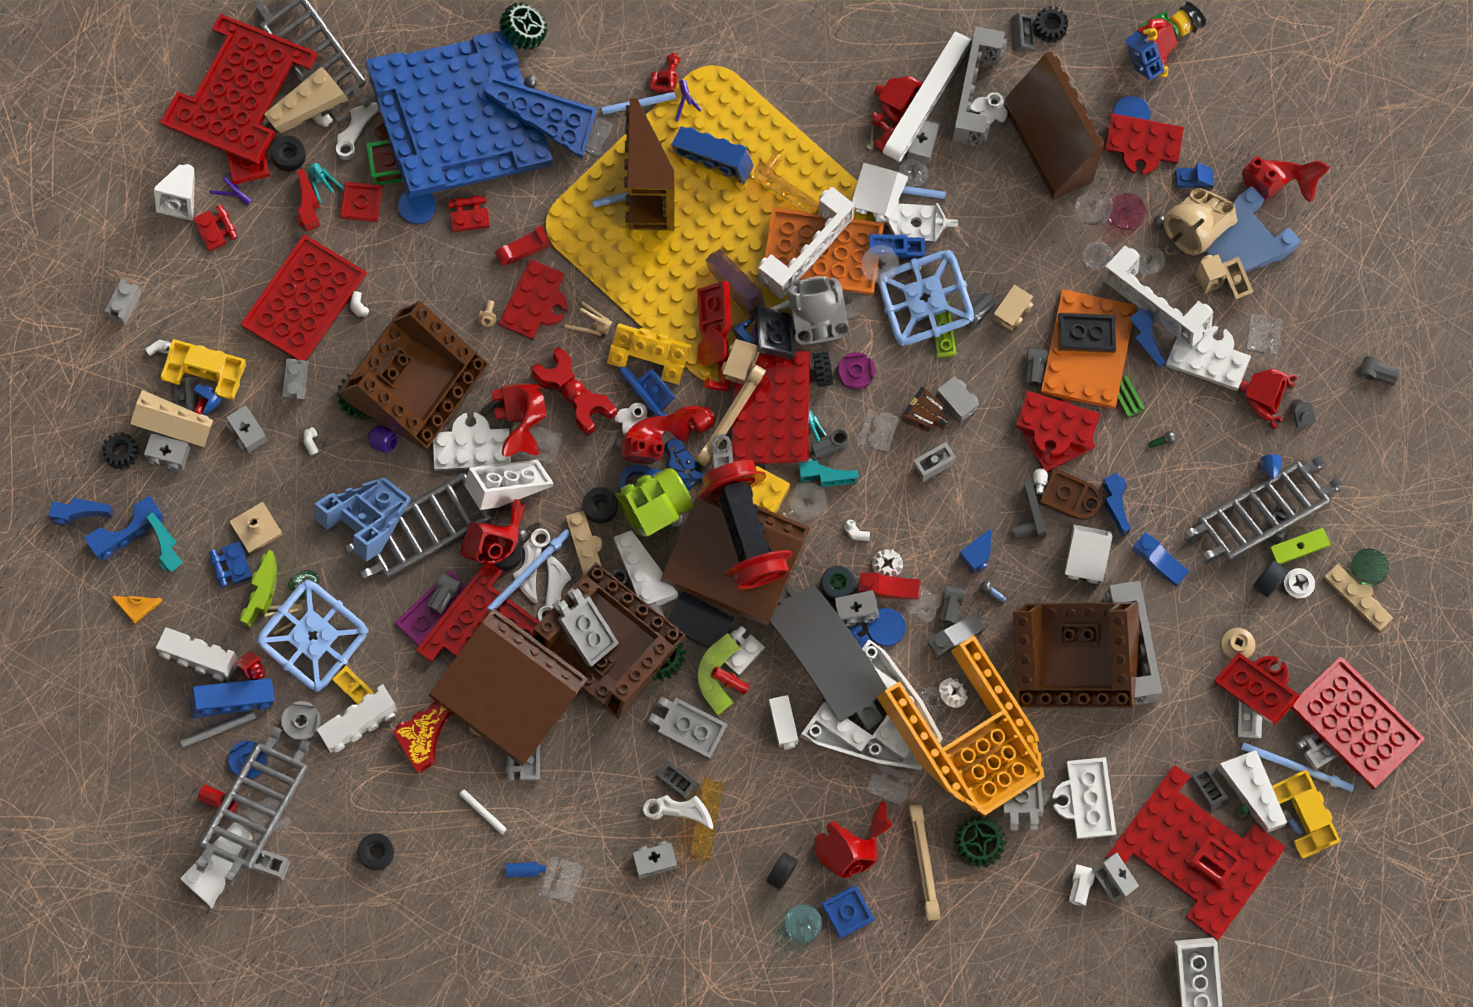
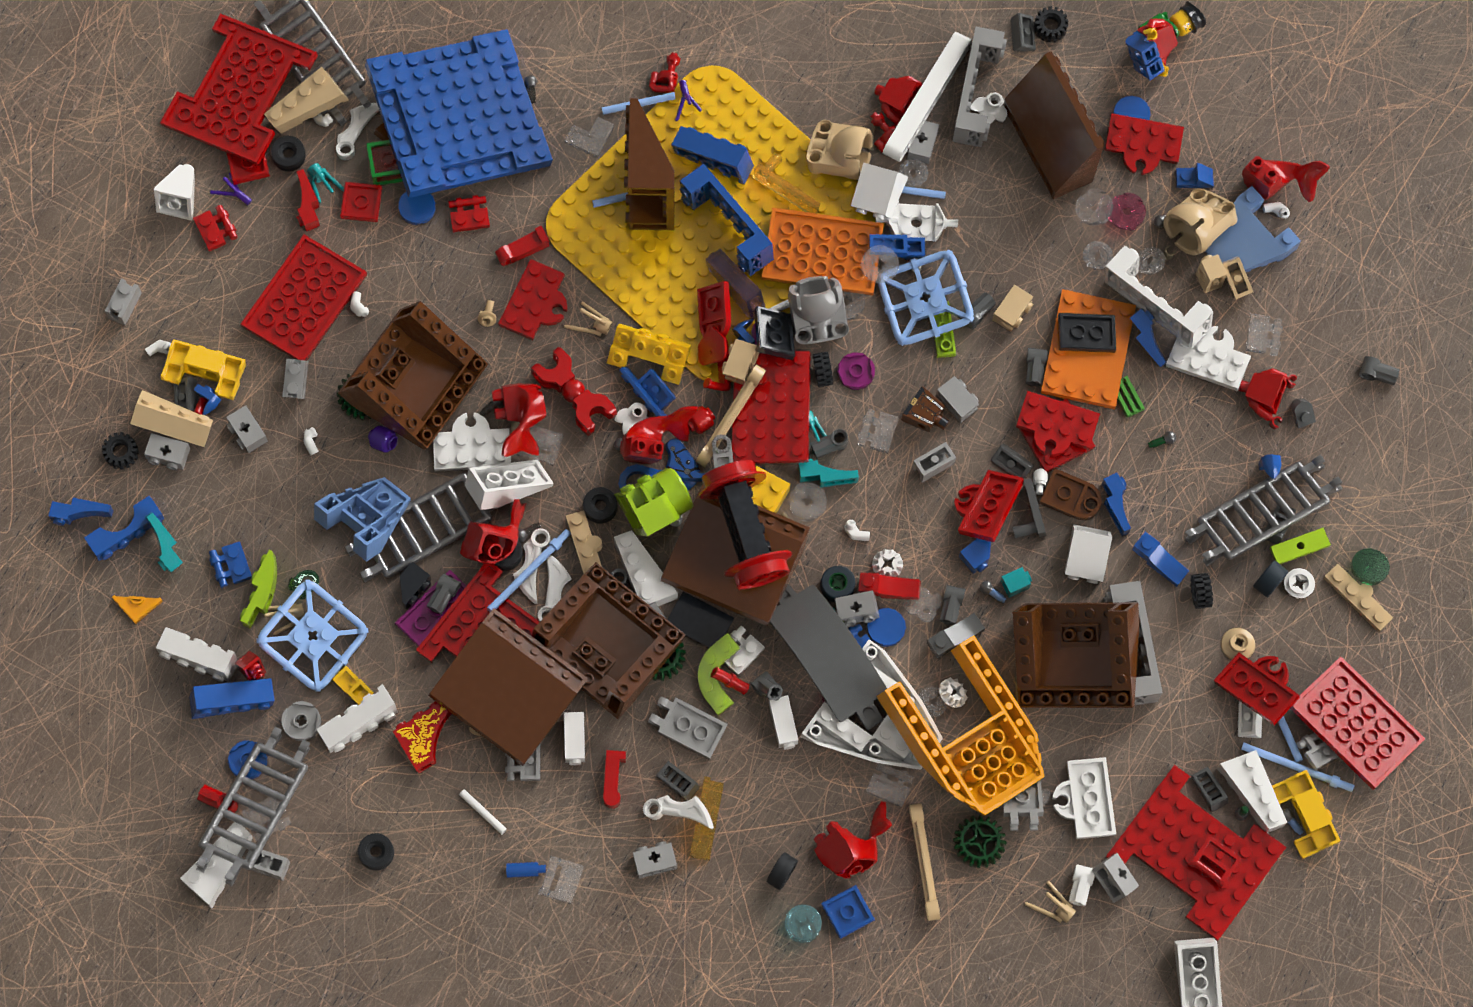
light grey piece [180,711,256,748] -> none
tan tile [230,502,283,554] -> none
blue wing [484,75,597,159] -> none
dark green gear [499,2,548,51] -> none
light grey tile [552,588,619,667] -> none
white plate [758,186,855,299] -> none
none -> black slope [400,562,431,609]
none -> white brick [564,712,585,765]
none -> red leg [603,750,626,809]
none -> blue plate [680,164,774,276]
none -> dark grey piece [750,671,783,701]
none -> tan piece [806,120,873,180]
none -> red plate [954,470,1024,542]
none -> dark grey slope [991,443,1034,480]
none -> teal brick [1000,567,1032,598]
none -> tan plant [1025,881,1076,923]
none -> black tyre [1190,573,1213,609]
none -> white arm [1262,202,1290,219]
none -> light blue bar [1278,716,1303,763]

